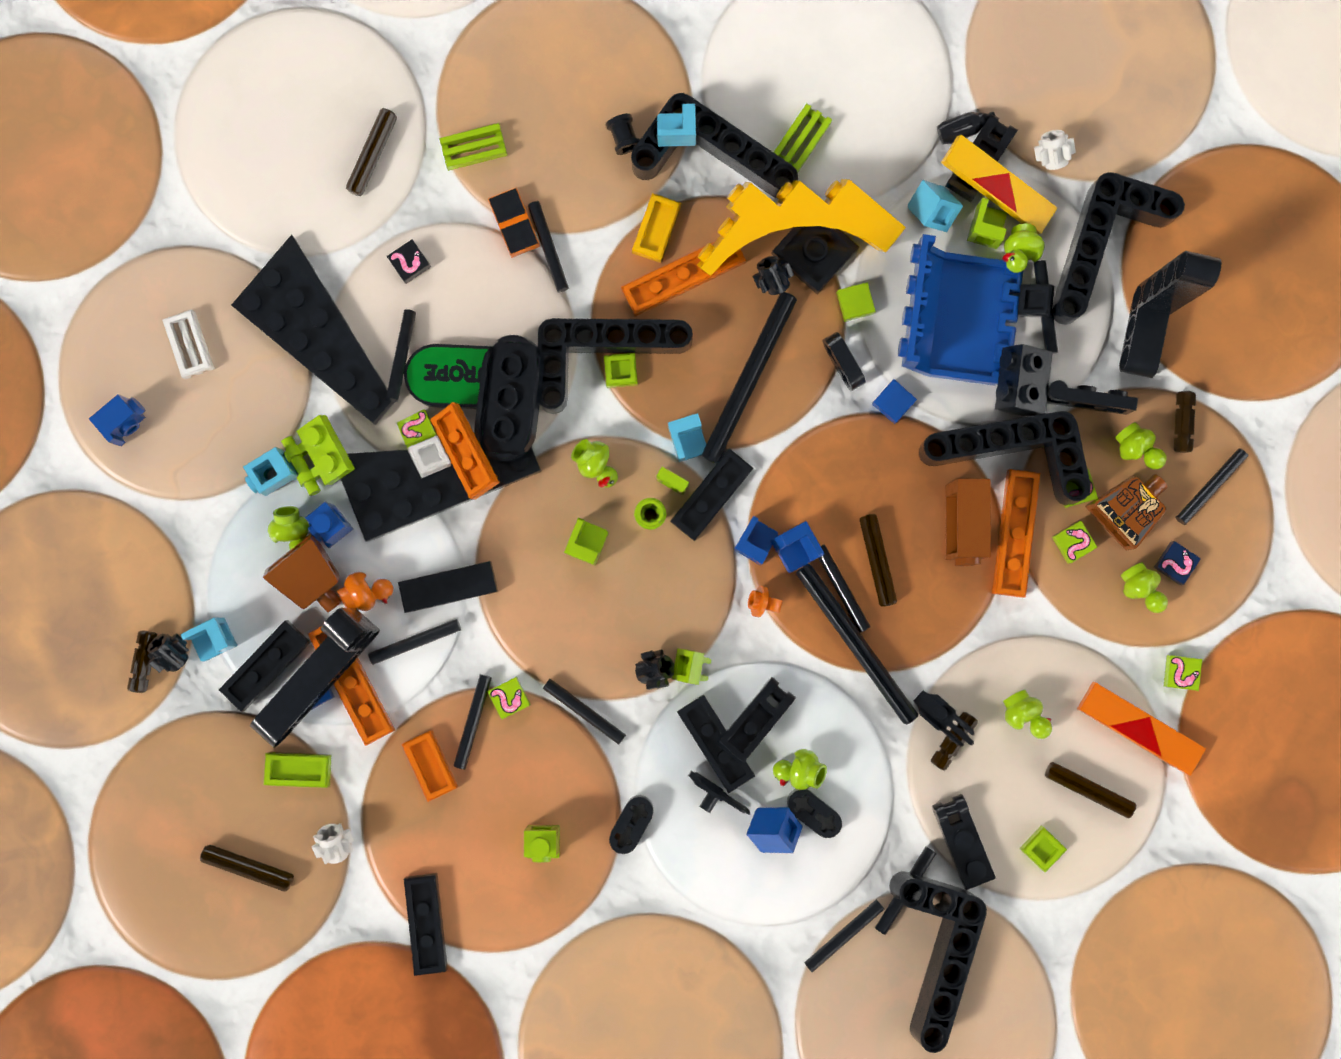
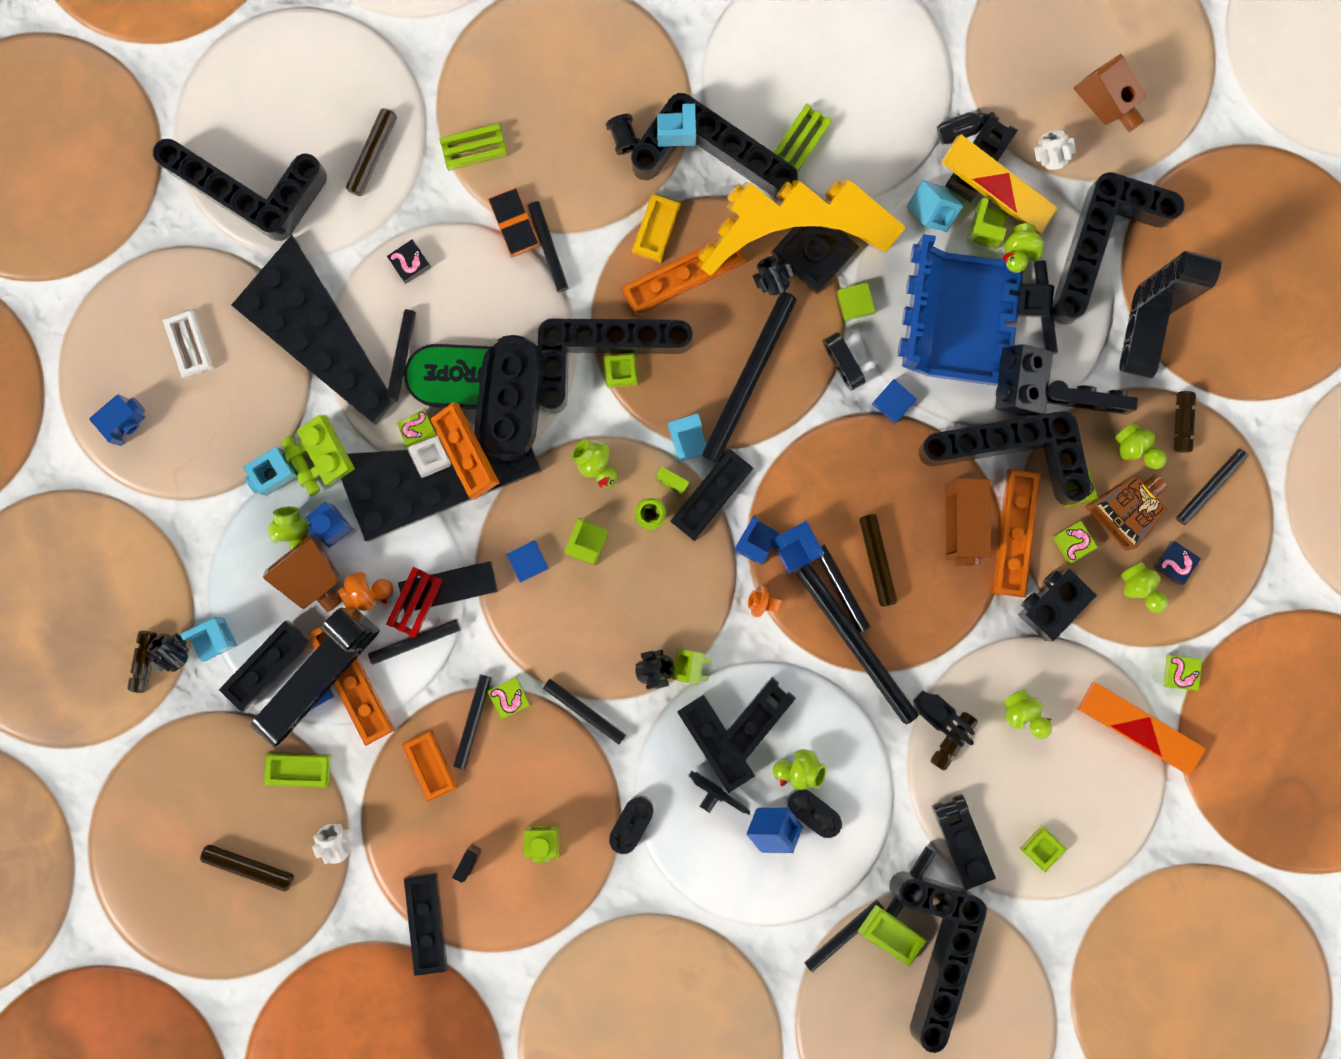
dark brown axle [1045,762,1137,818] -> none
none -> black beam [153,139,327,241]
none -> red tile [385,567,443,638]
none -> black tile [452,844,482,883]
none -> blue tile [506,540,549,583]
none -> lime tile [858,905,927,967]
none -> black brick [1018,569,1097,641]
none -> dark orange torso [1074,53,1146,132]

